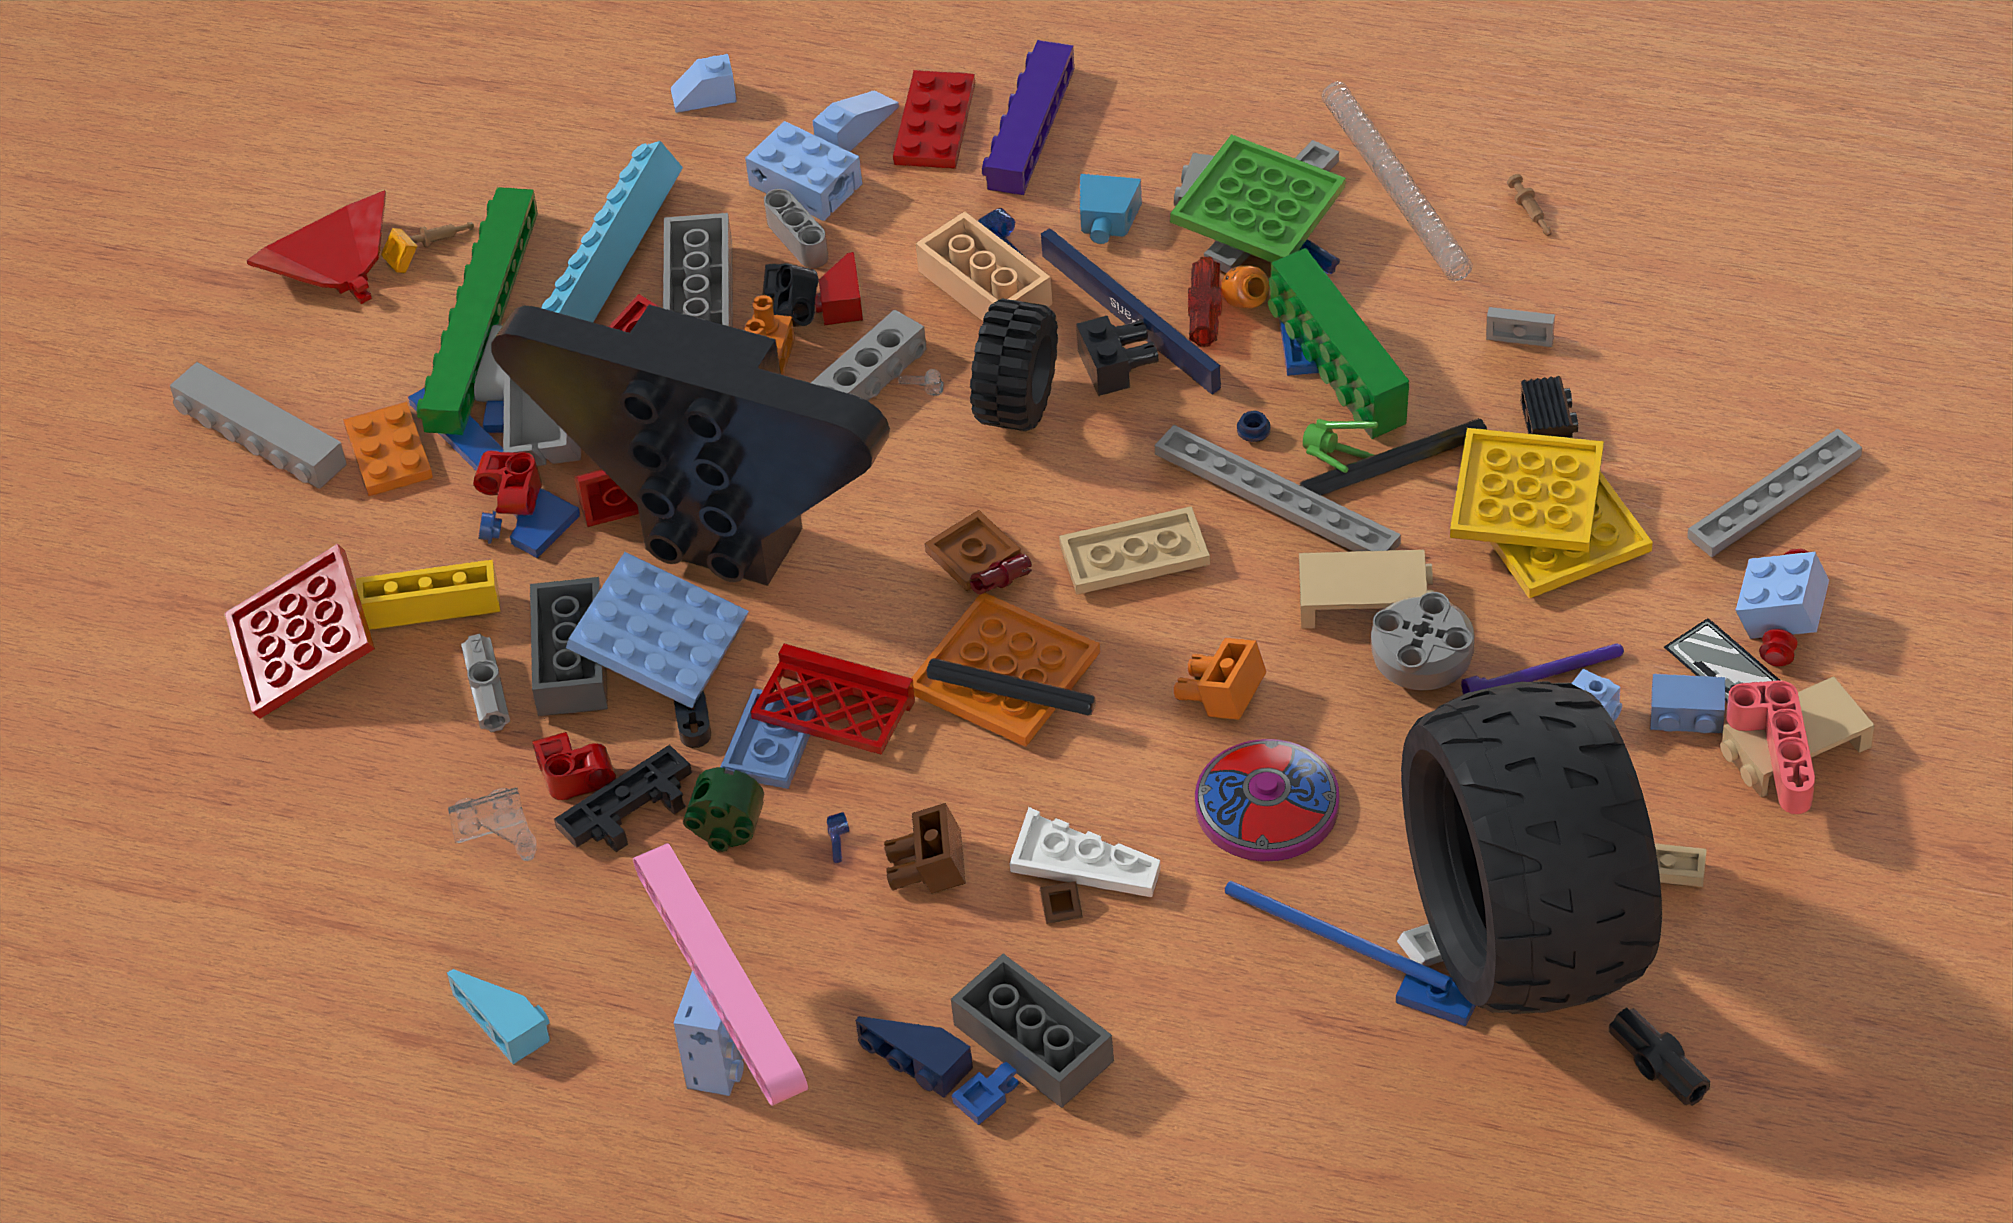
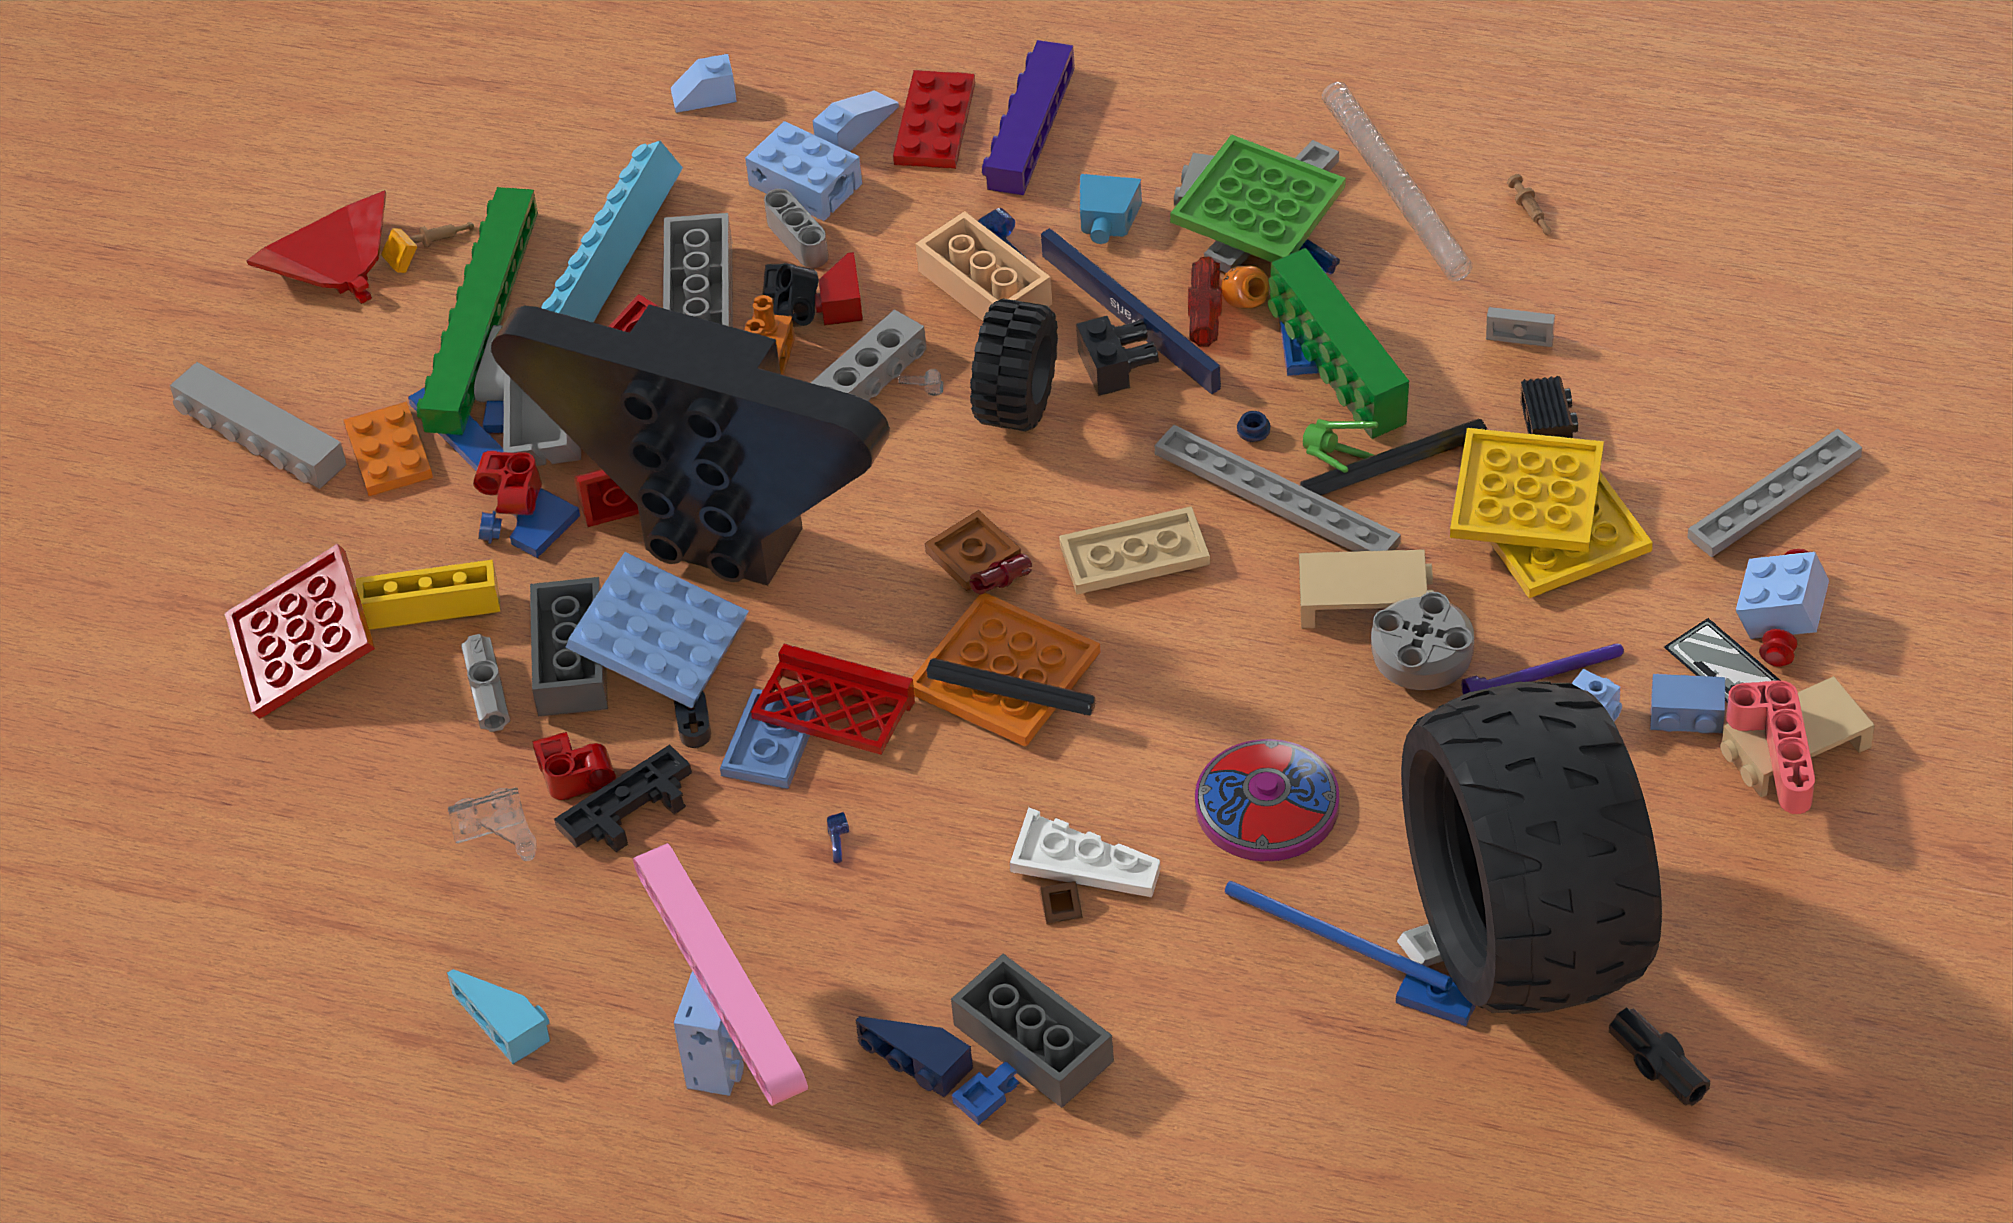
dark green brick [683,767,765,852] -> none
reddish brown brick [884,803,966,894] -> none
orange brick [1174,638,1267,720] -> none
tan plate [1655,844,1707,887] -> none

